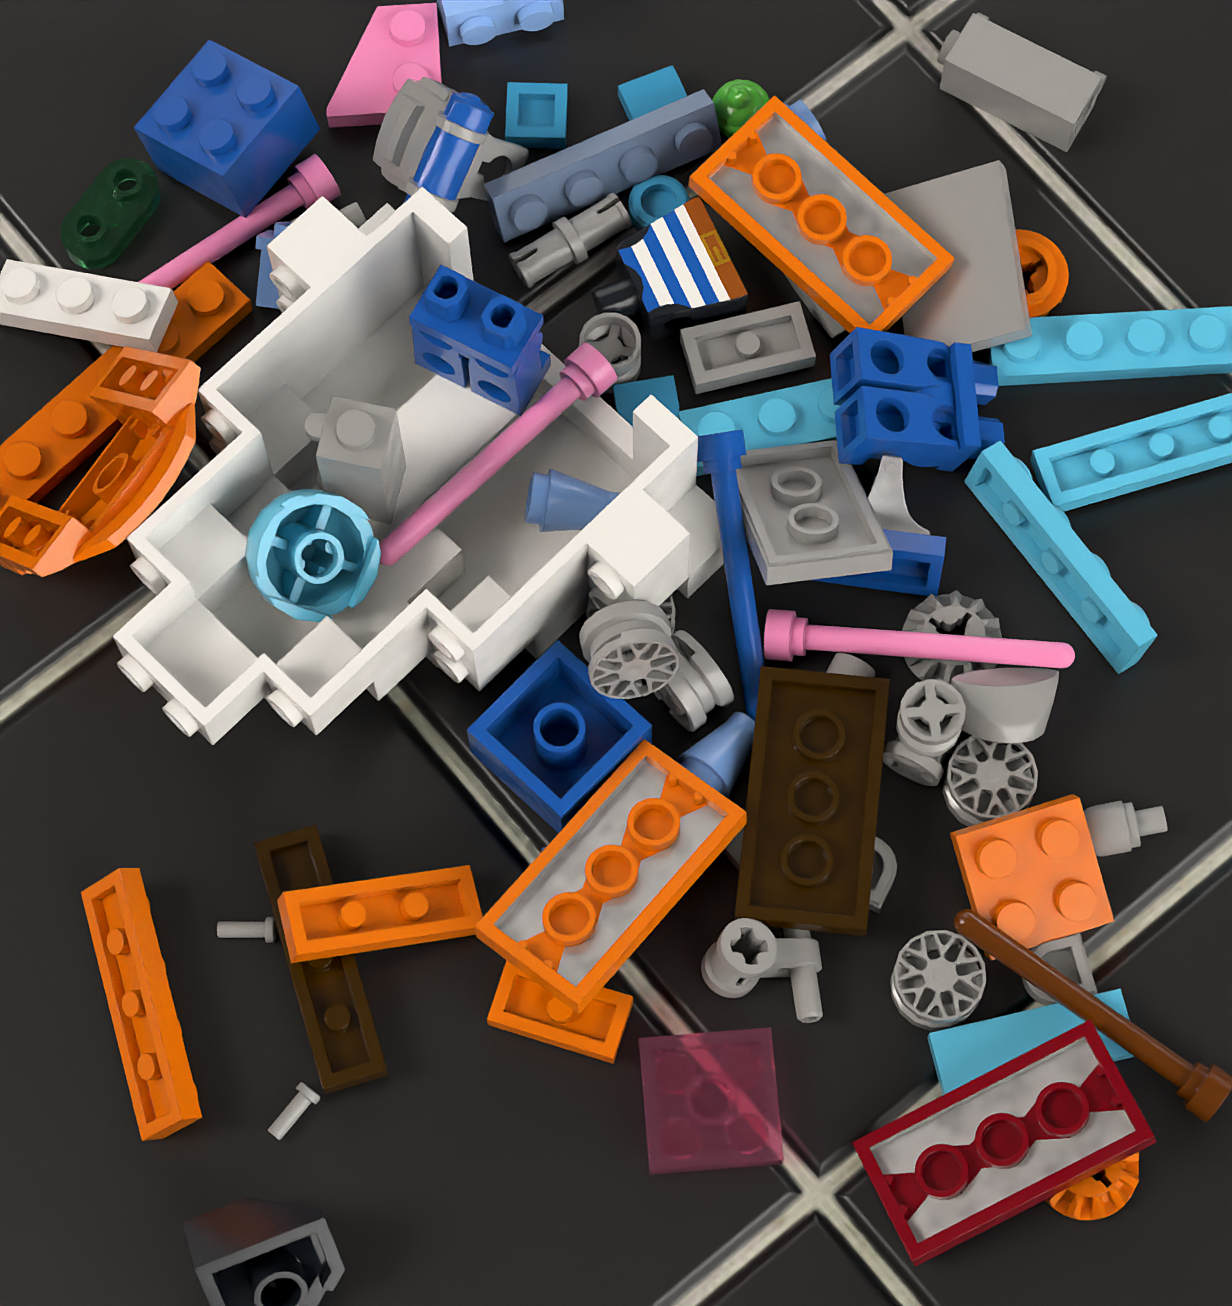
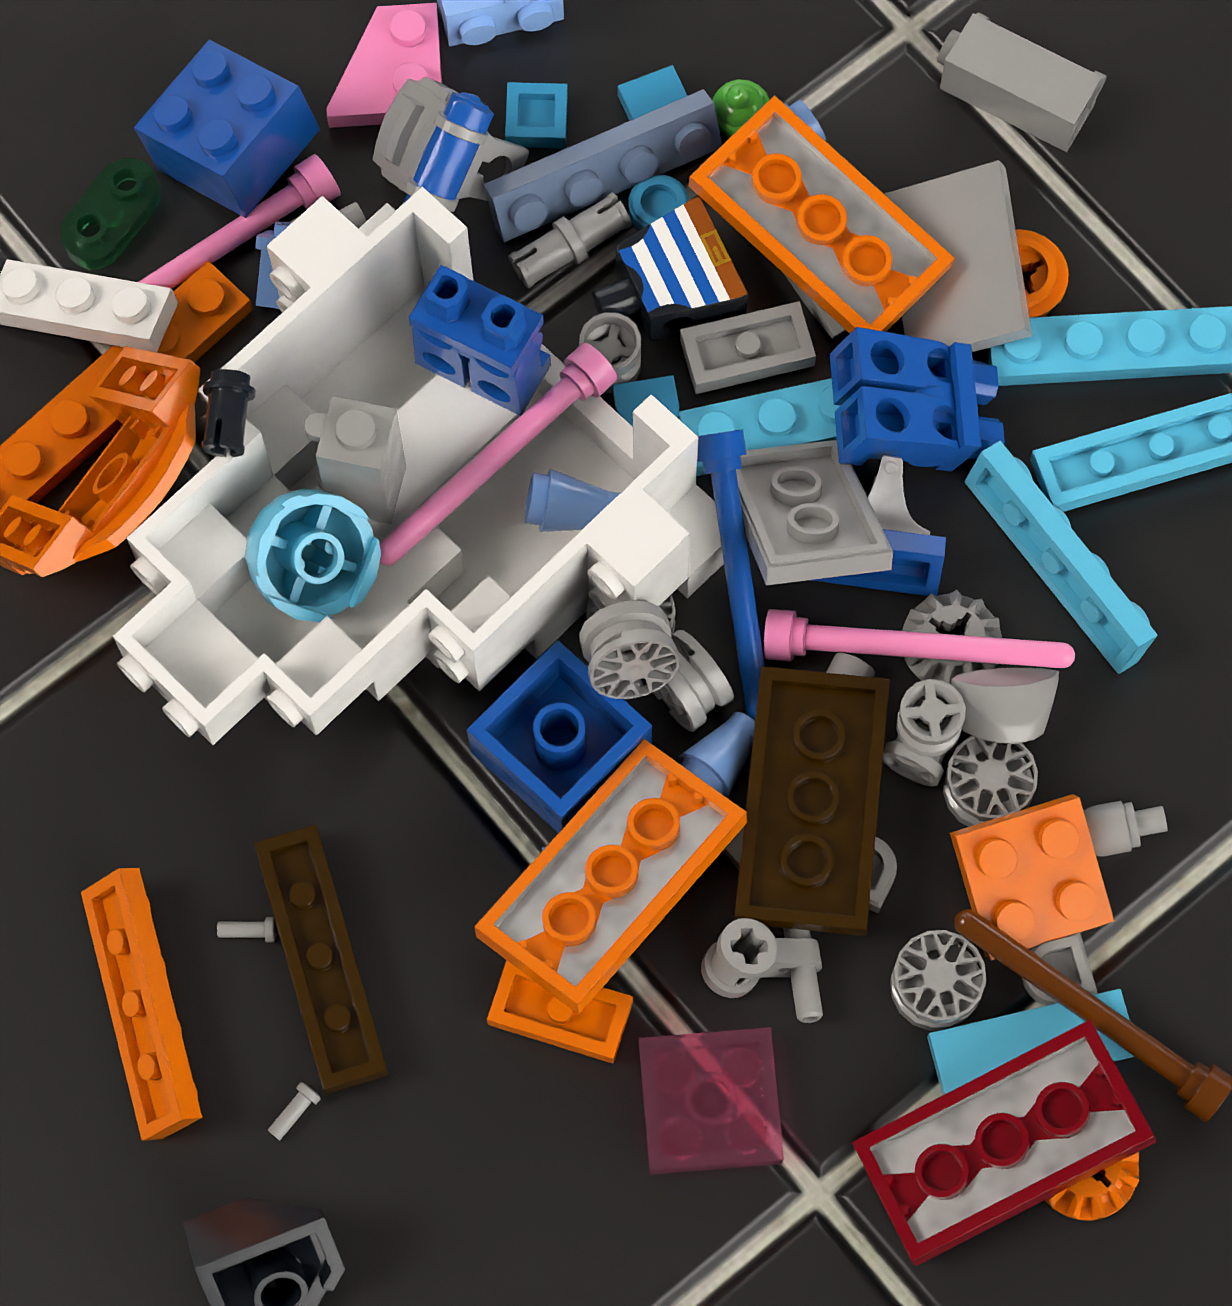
orange plate [277,865,483,963] -> none
none -> black pin [201,369,256,457]

